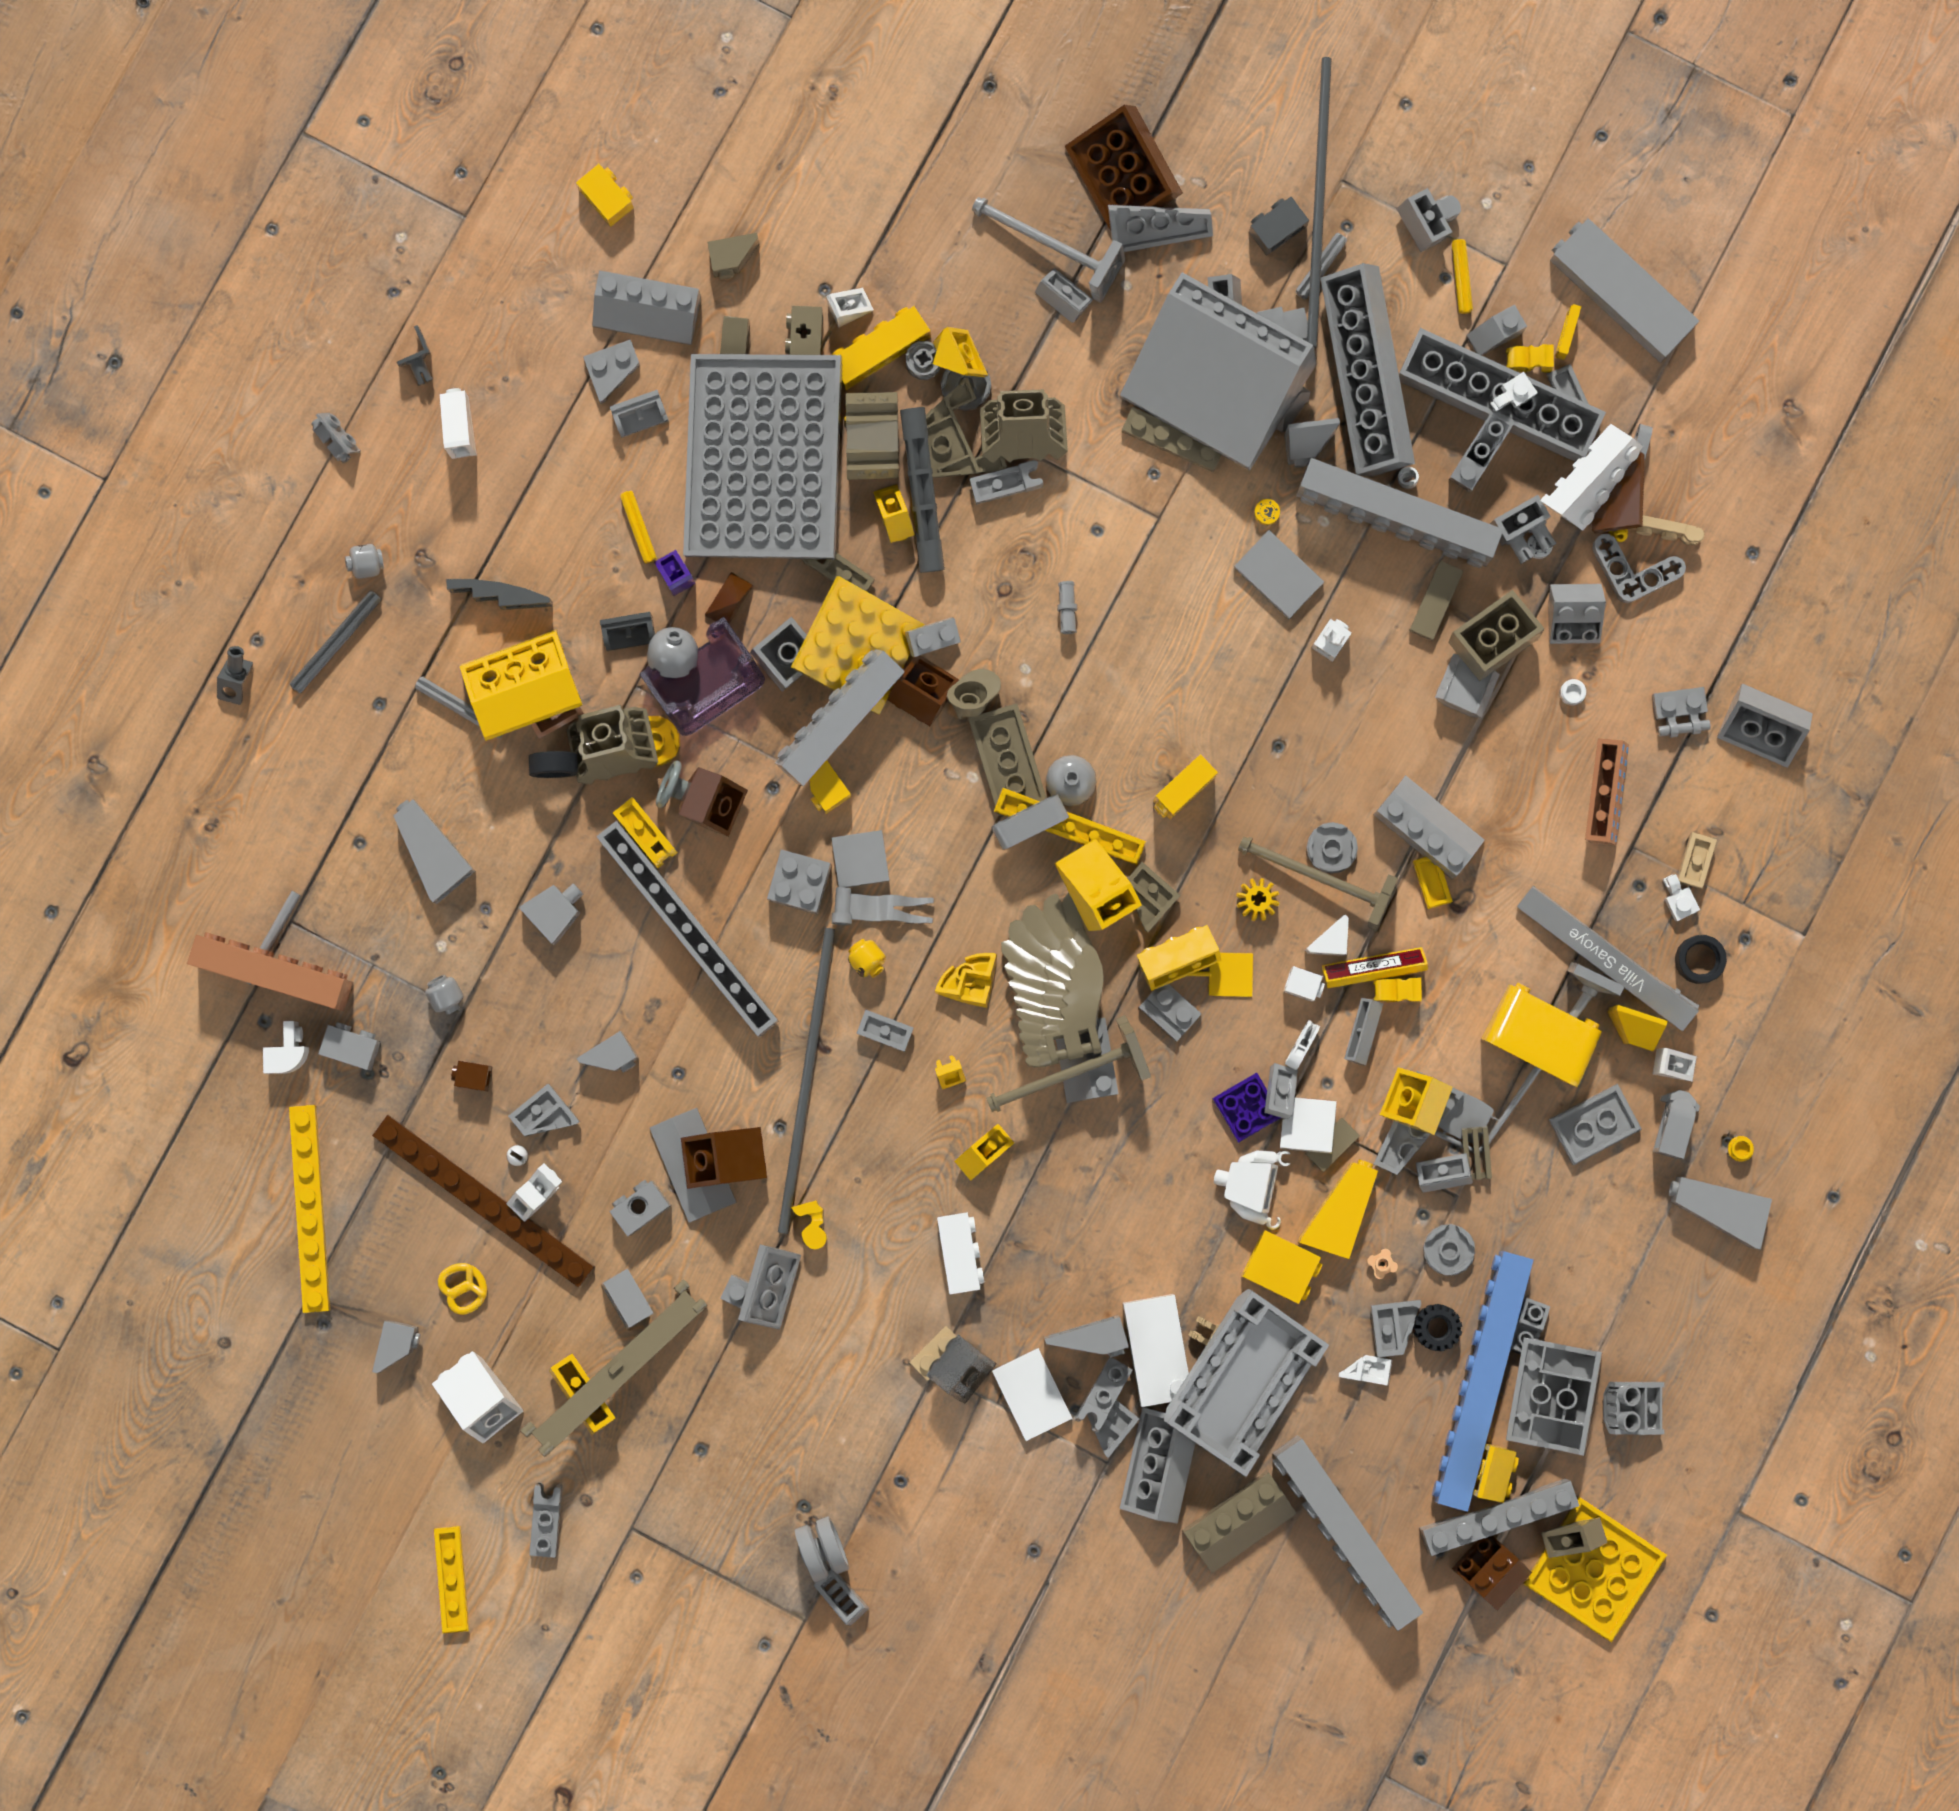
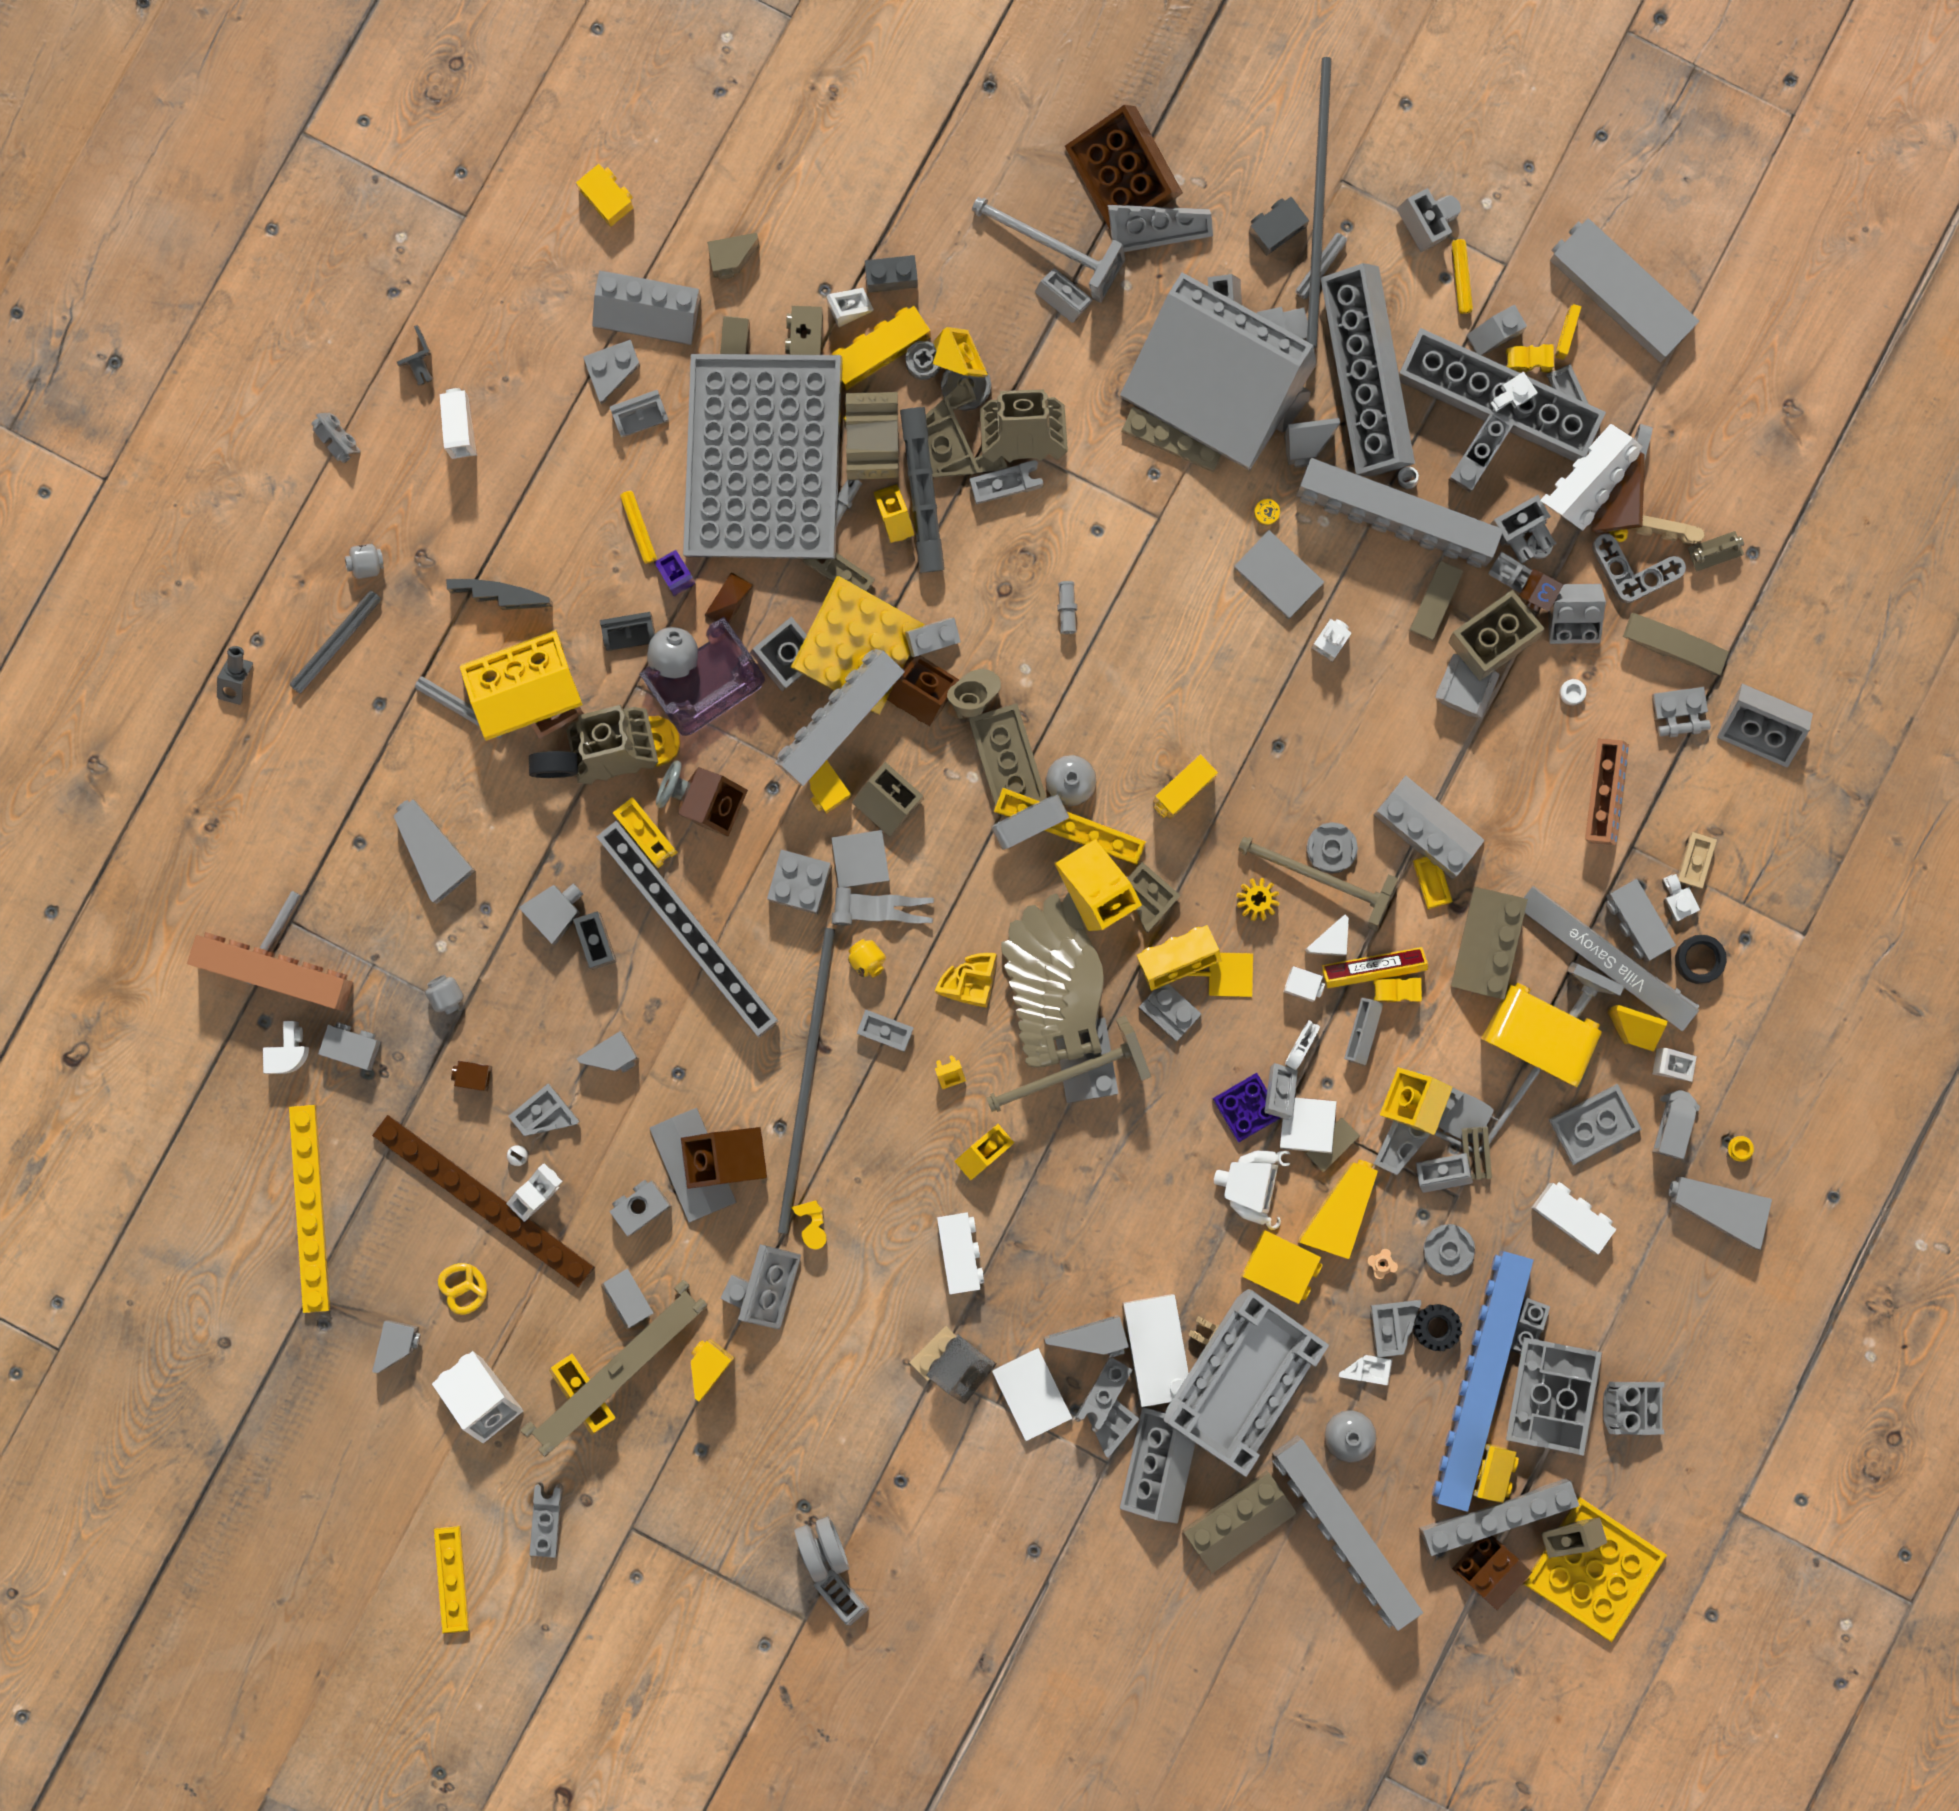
none -> dark grey brick [573,911,617,970]
none -> yellow slope [691,1339,735,1402]
none -> light grey pin [836,480,863,527]
none -> dark tan slope [852,762,924,837]
none -> dark grey brick [865,255,918,293]
none -> light grey cylinder [1325,1410,1377,1463]
none -> dark tan slope [1451,887,1528,999]
none -> light grey hips [1488,552,1532,593]
none -> reddish brown brick [1519,568,1564,612]
none -> white brick [1532,1182,1616,1254]
none -> light grey brick [1606,879,1676,962]
none -> dark tan slope [1623,613,1729,675]
none -> dark tan hinge [1688,531,1744,572]

